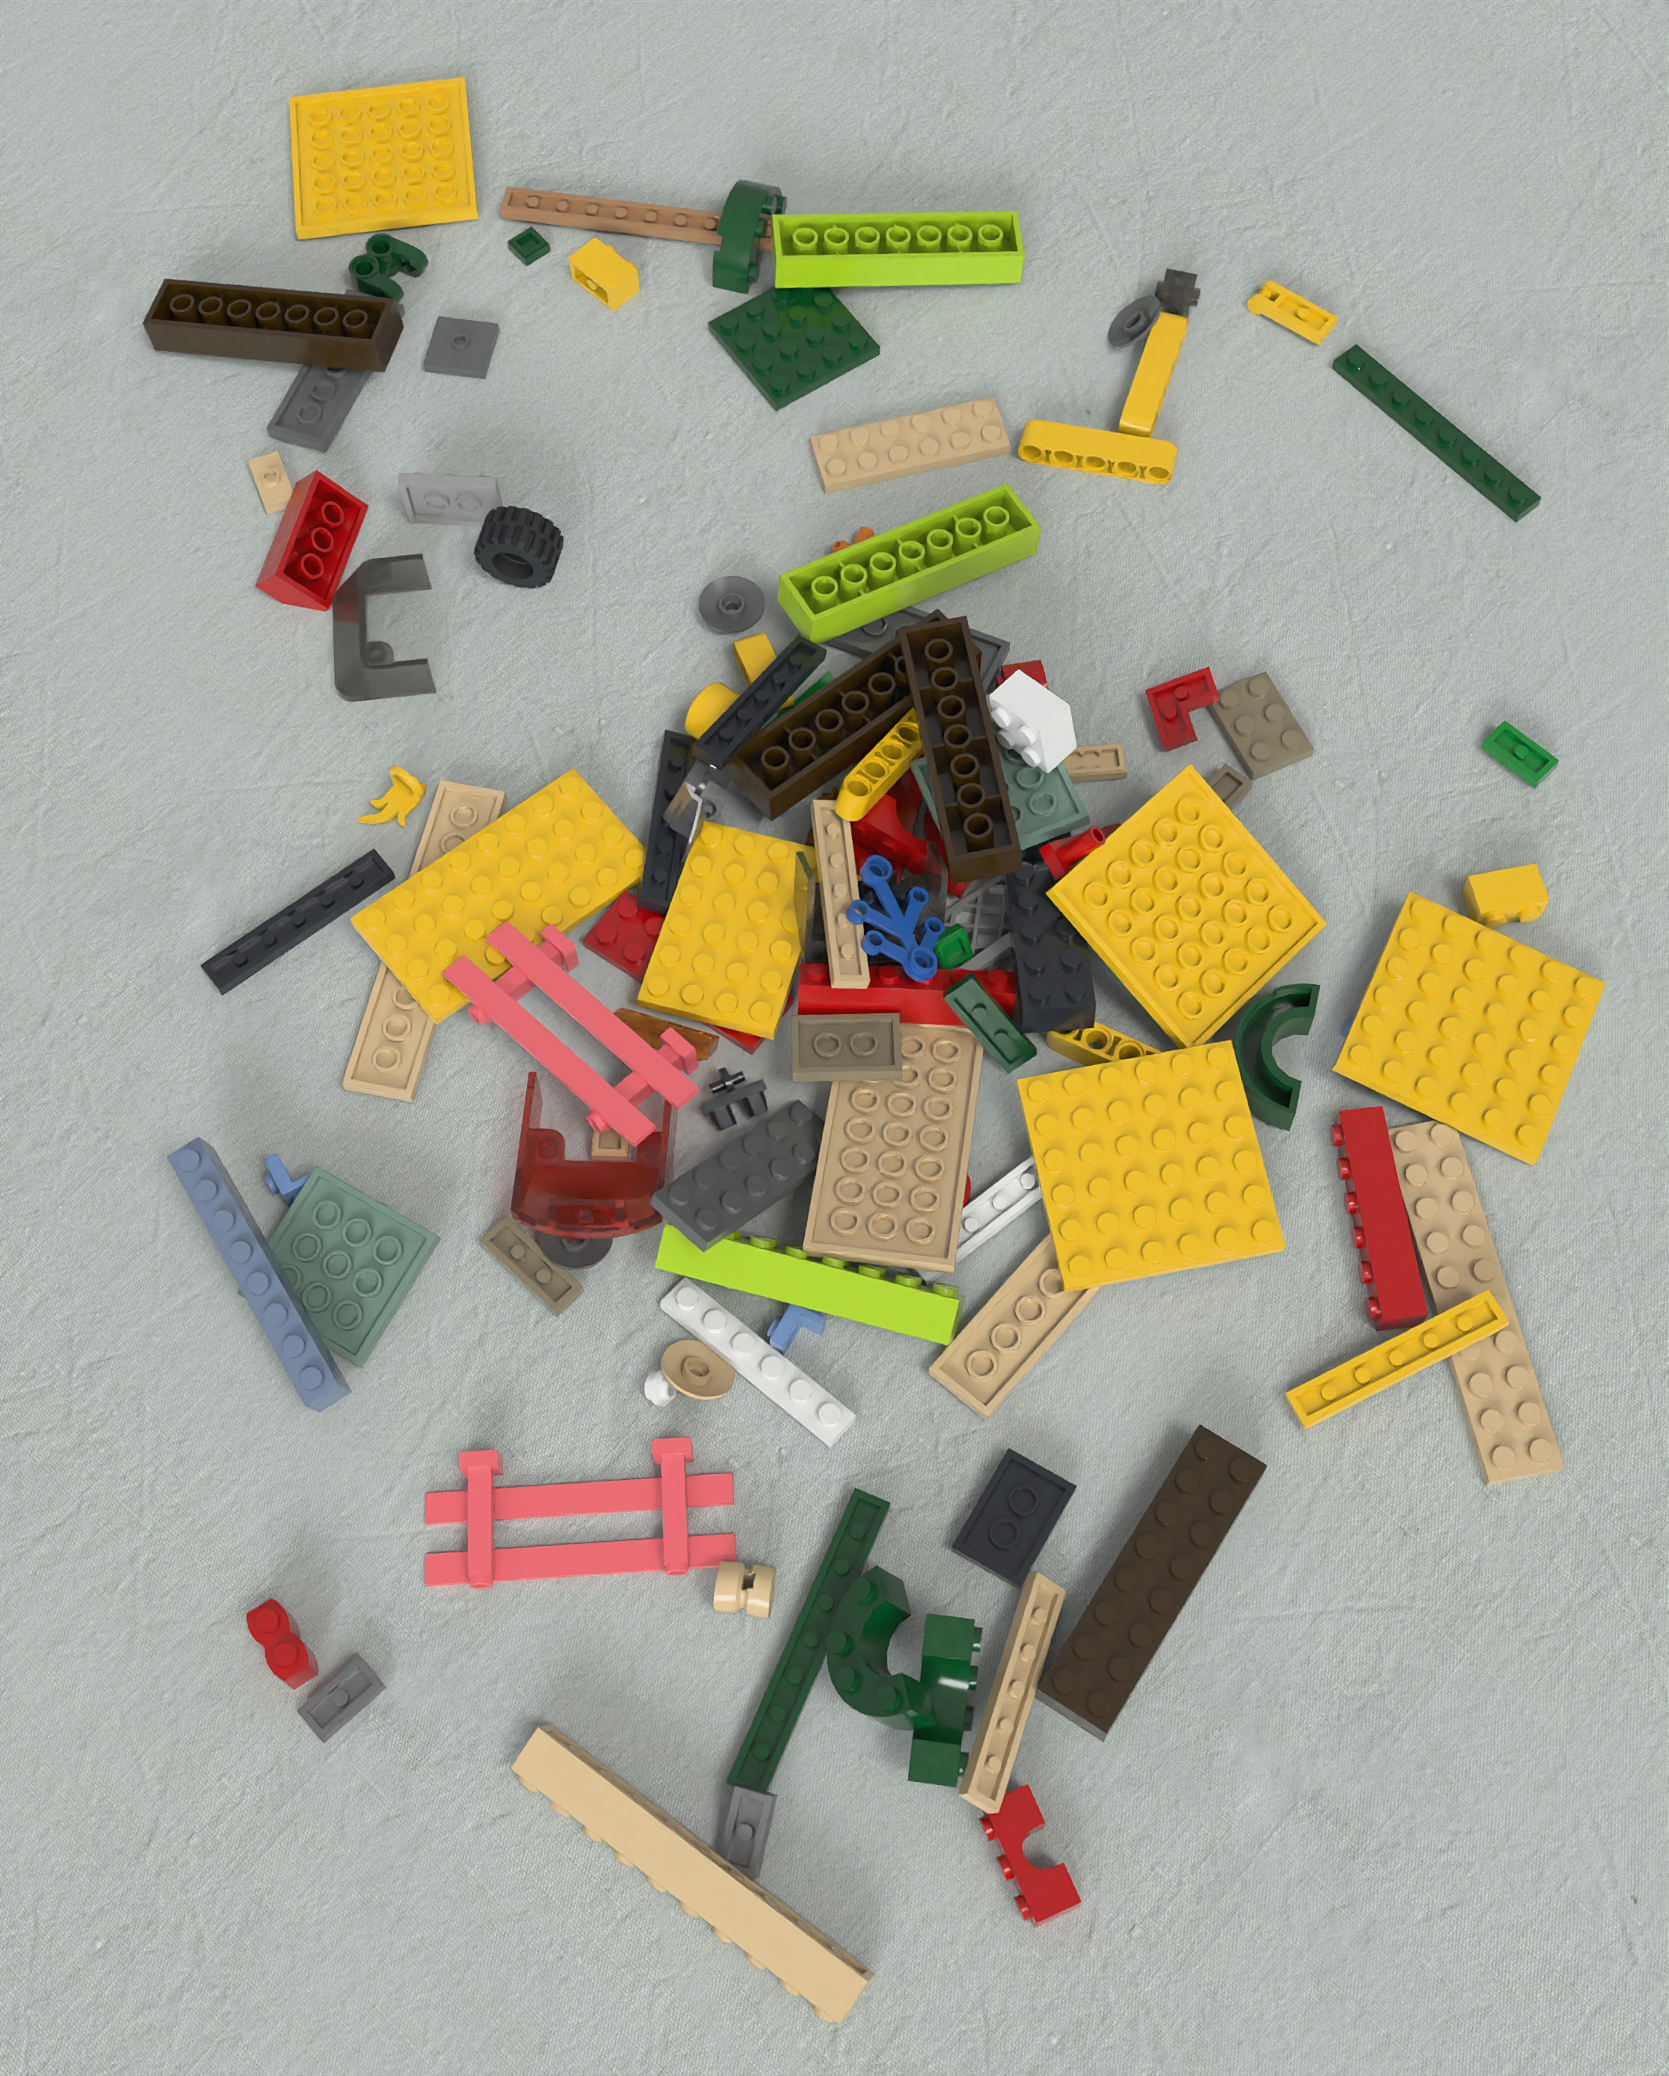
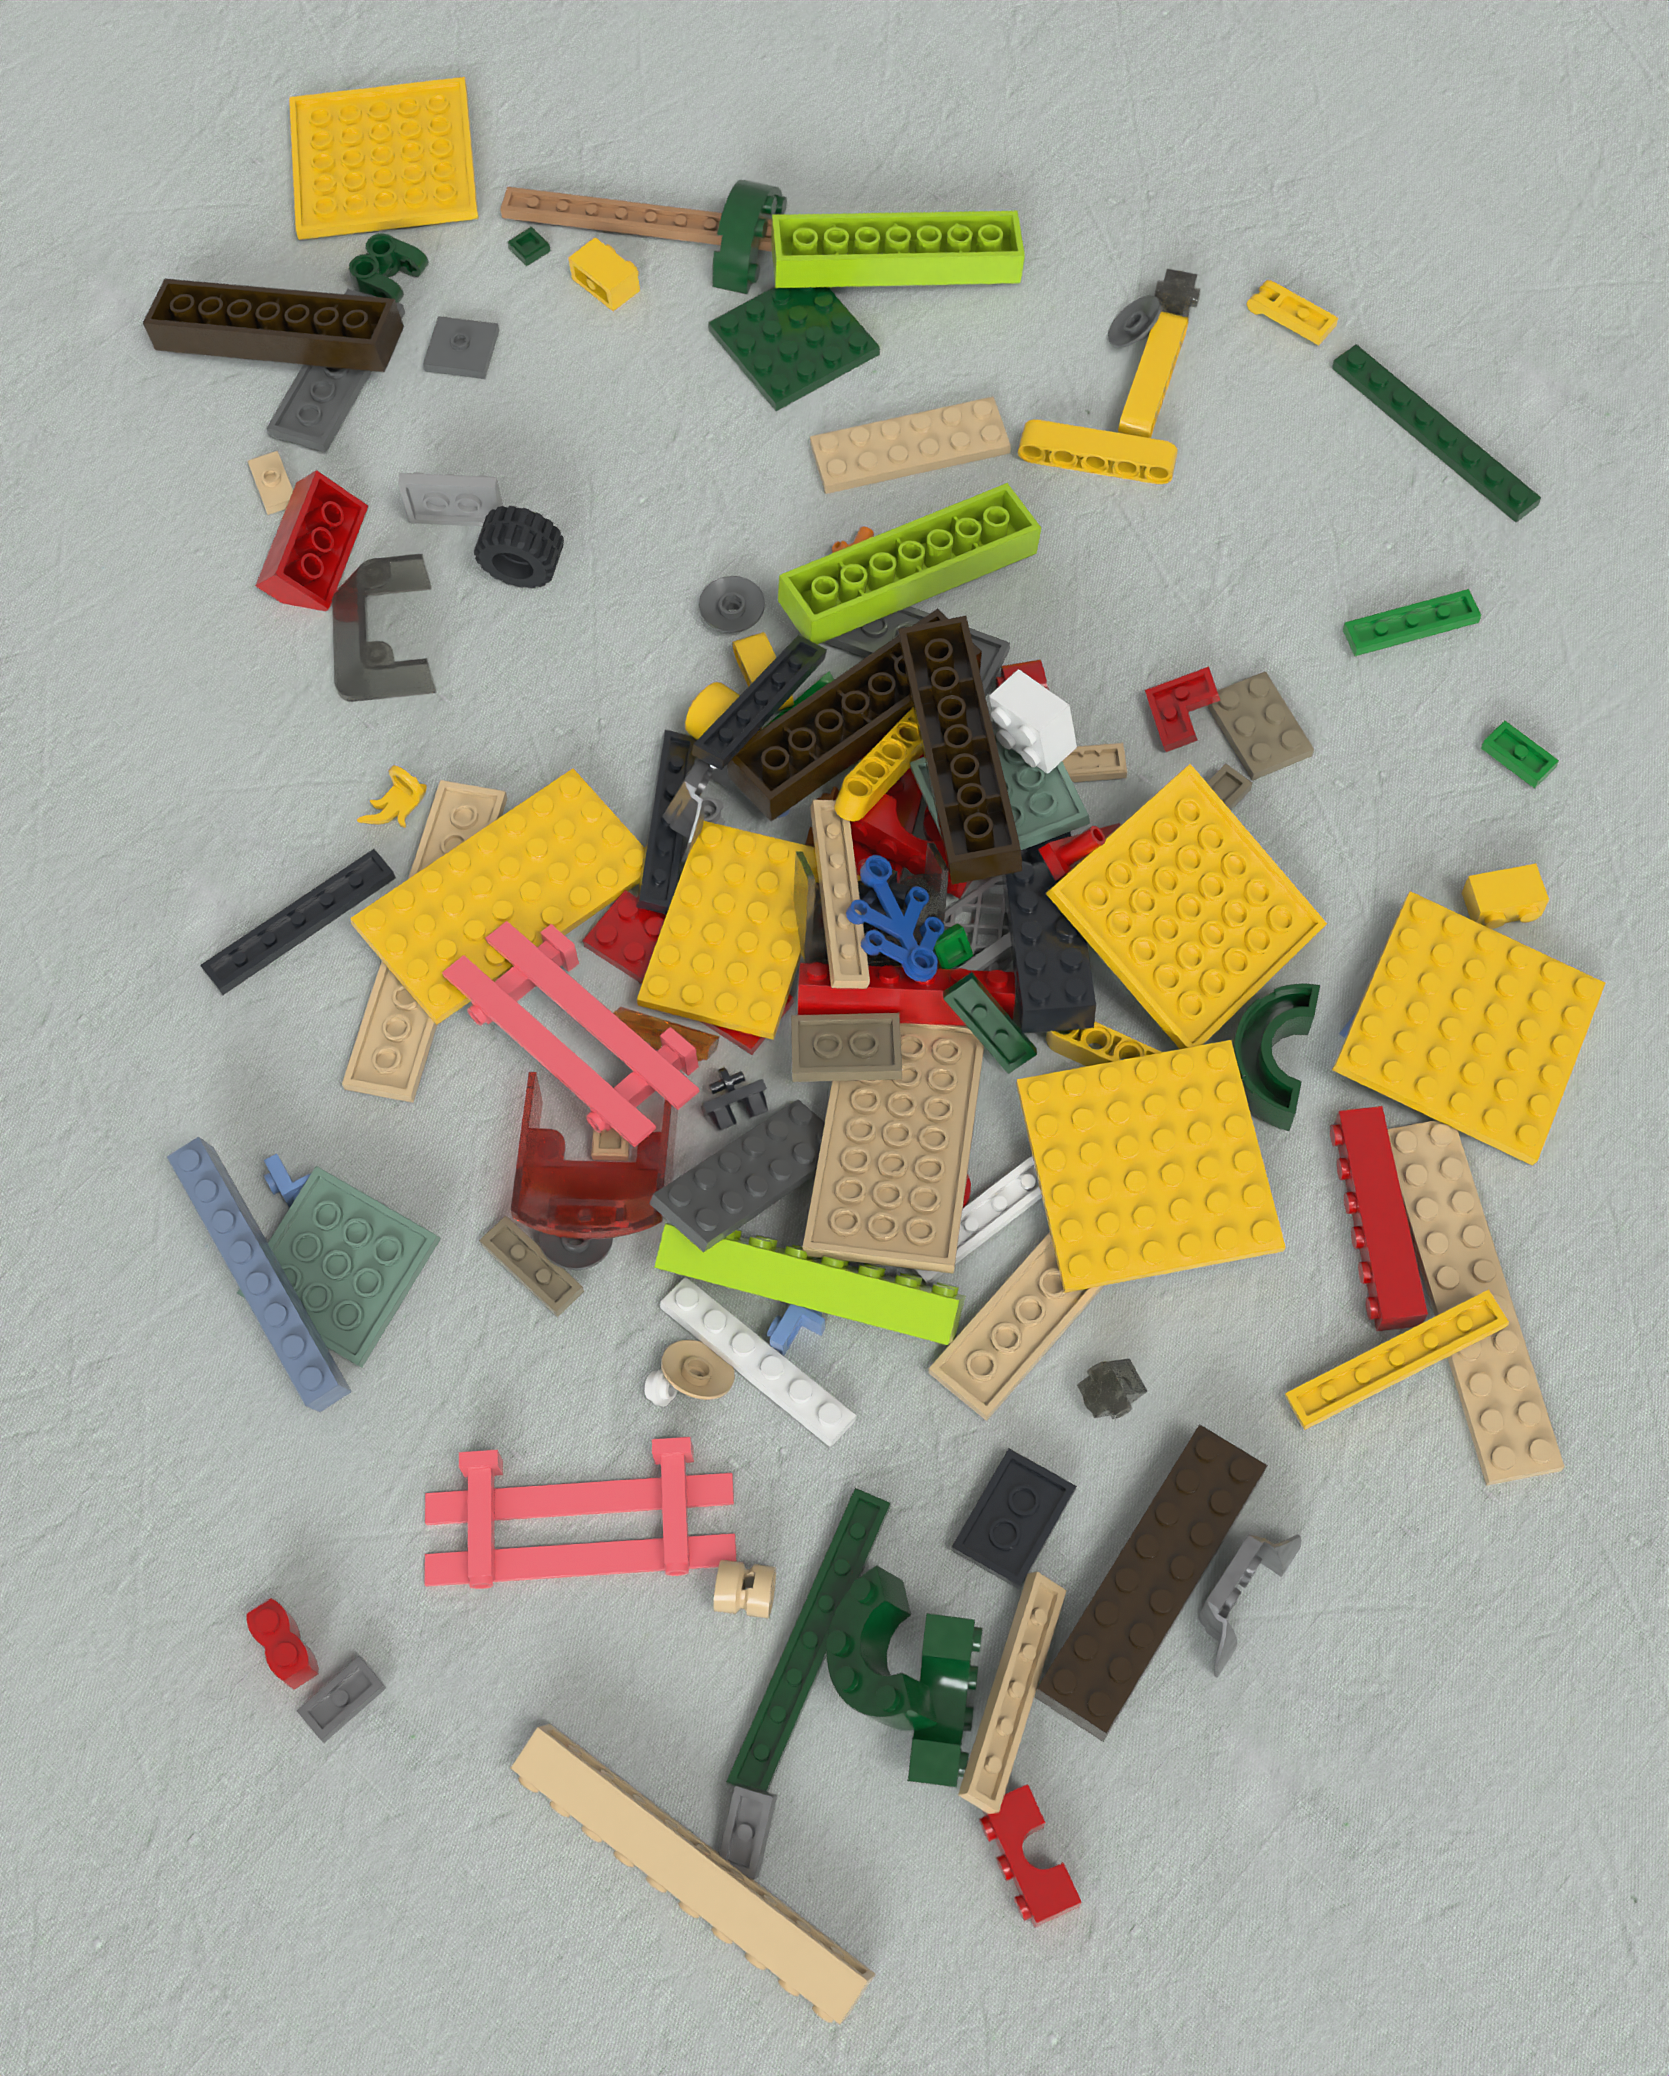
none -> clear smoke brick [1077,1358,1148,1419]
none -> flat silver piece [1198,1534,1302,1678]
none -> green plate [1343,589,1482,656]

